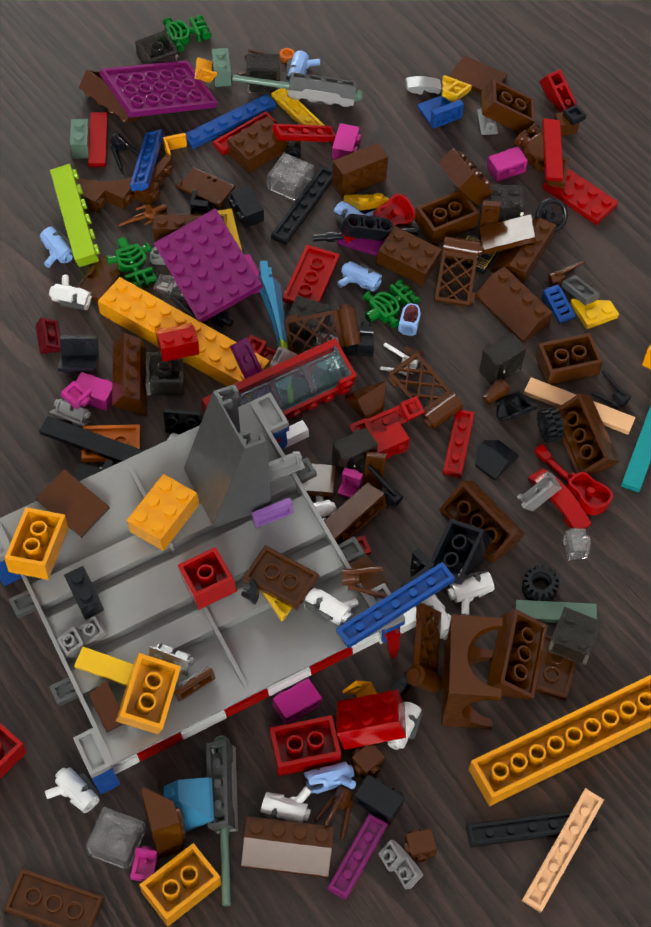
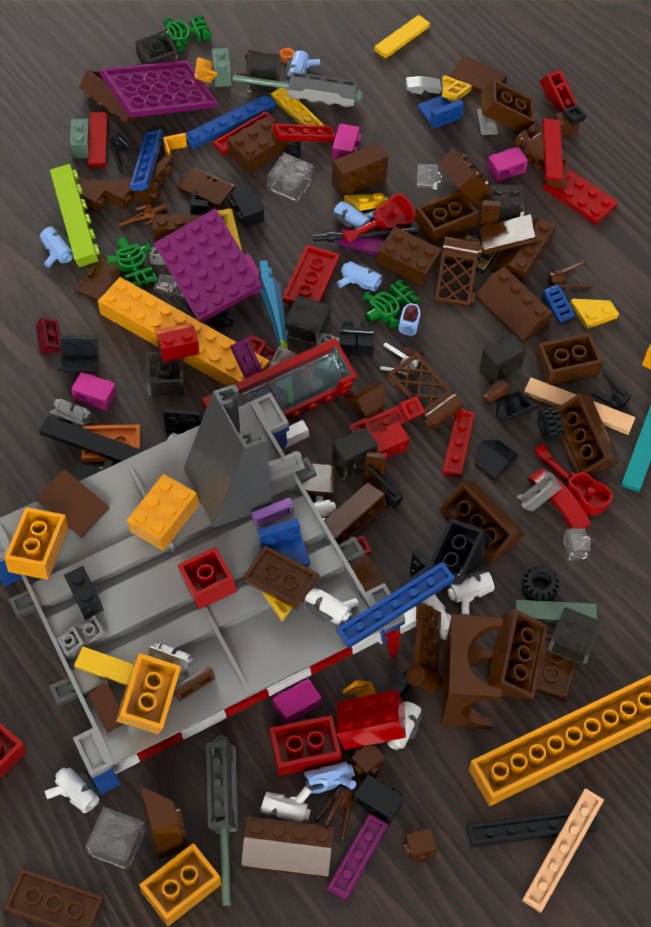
white piece [49,275,92,310] -> none
dark pink bracket [60,381,92,410] -> none
reddish brown slope [112,333,147,416] -> none
dark pink bracket [130,846,158,882] -> none
dark azure slope [163,777,214,833] -> none
black bar [241,578,259,605] -> none
black tile [271,166,333,245] -> none
reddish brown piece [284,303,362,355] -> none
dark pink bracket [338,468,363,499] -> none
black beam [340,214,393,241] -> none
reddish brown plant [342,566,389,598] -> none
light grey slope [378,840,423,889] -> none
black piece [535,198,568,233] -> none
dark grey plate [562,275,600,306] -> none
none -> blue bracket [257,518,311,567]
none -> yellow tile [374,15,430,59]
none -> clear brick [416,163,441,189]

